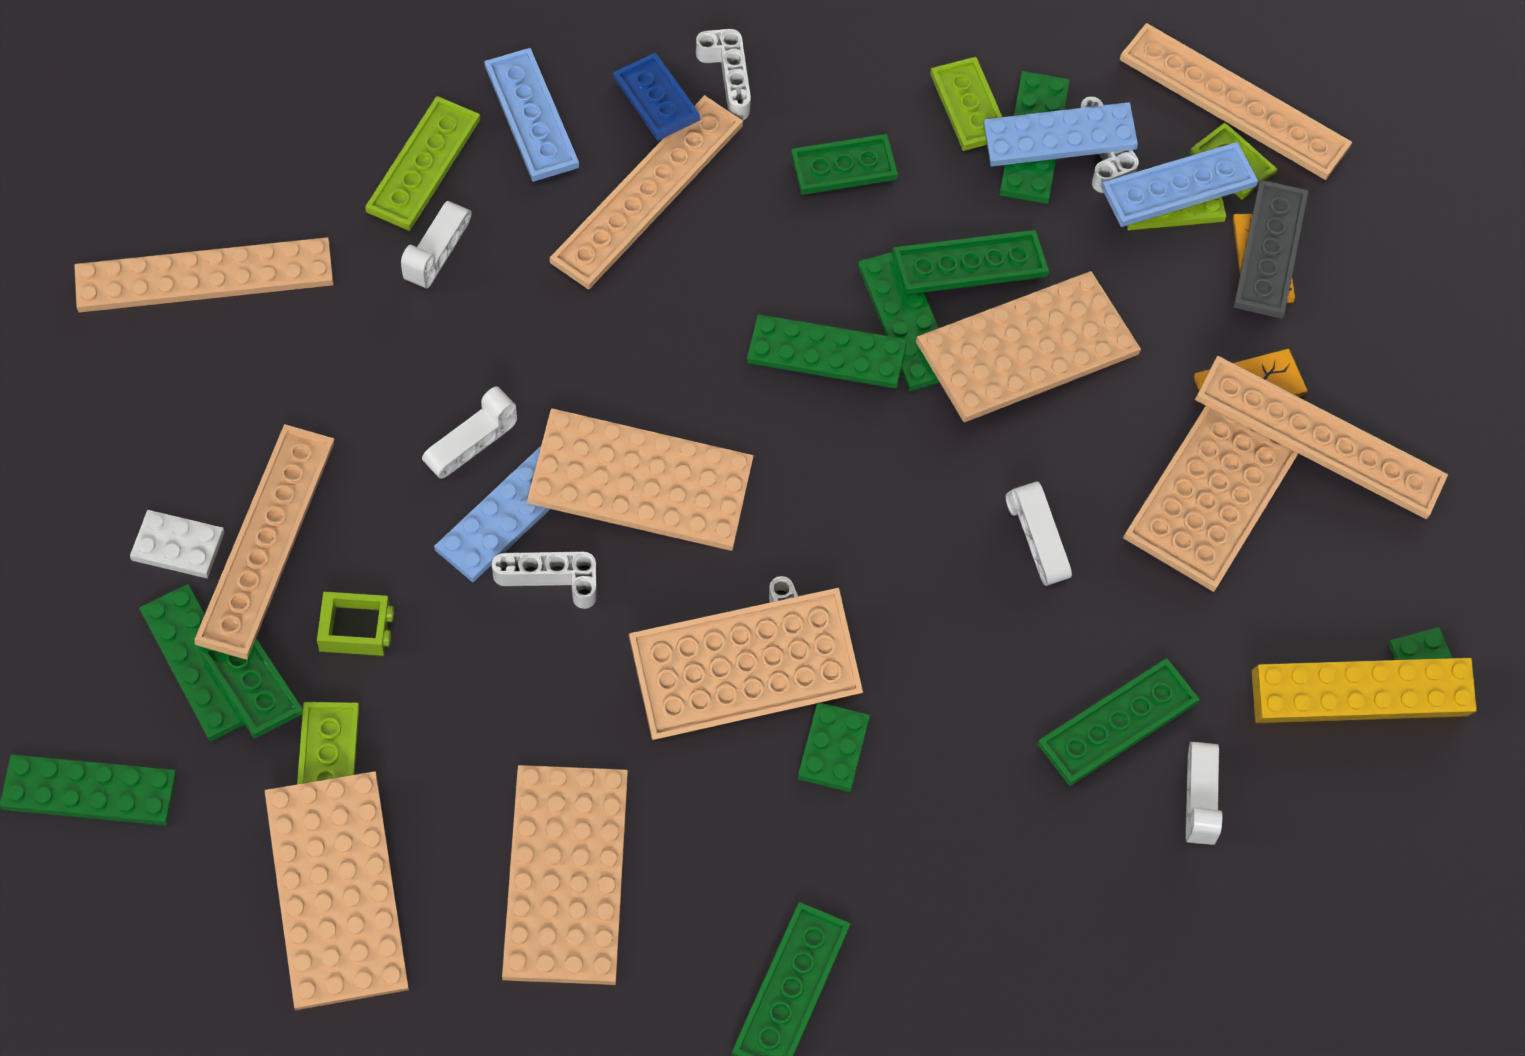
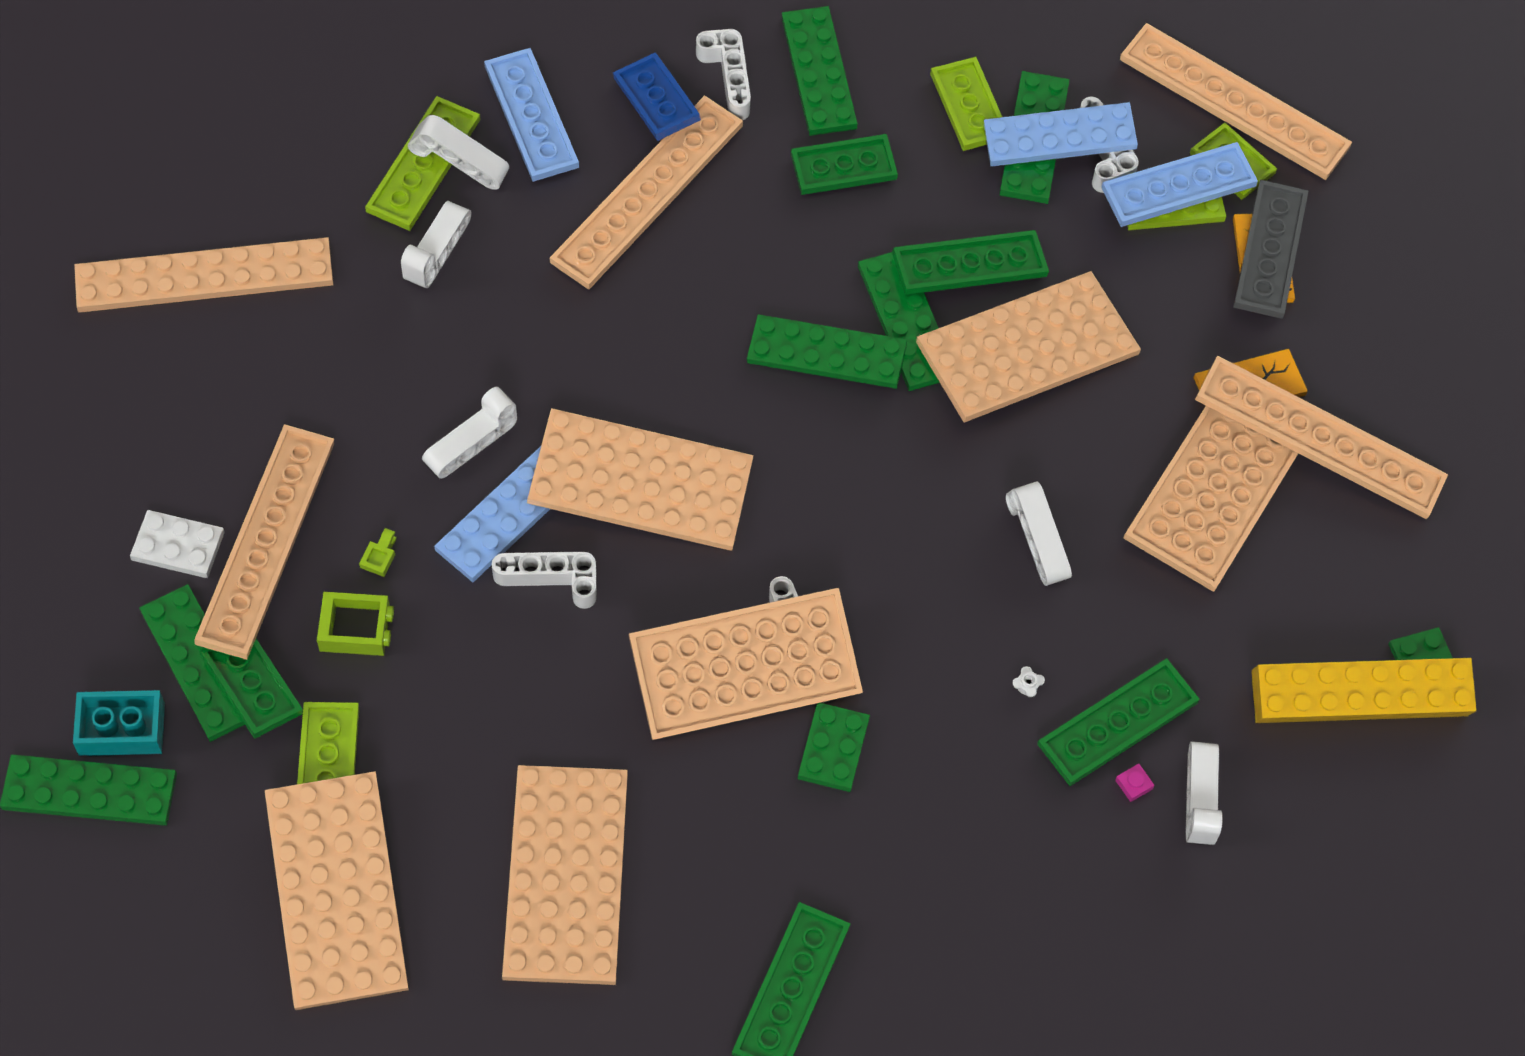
none -> teal brick [73,690,165,756]
none -> lime plate [359,528,397,577]
none -> white beam [407,115,509,190]
none -> green plate [782,6,858,136]
none -> white plate [1013,667,1045,697]
none -> dark pink plate [1115,764,1154,802]

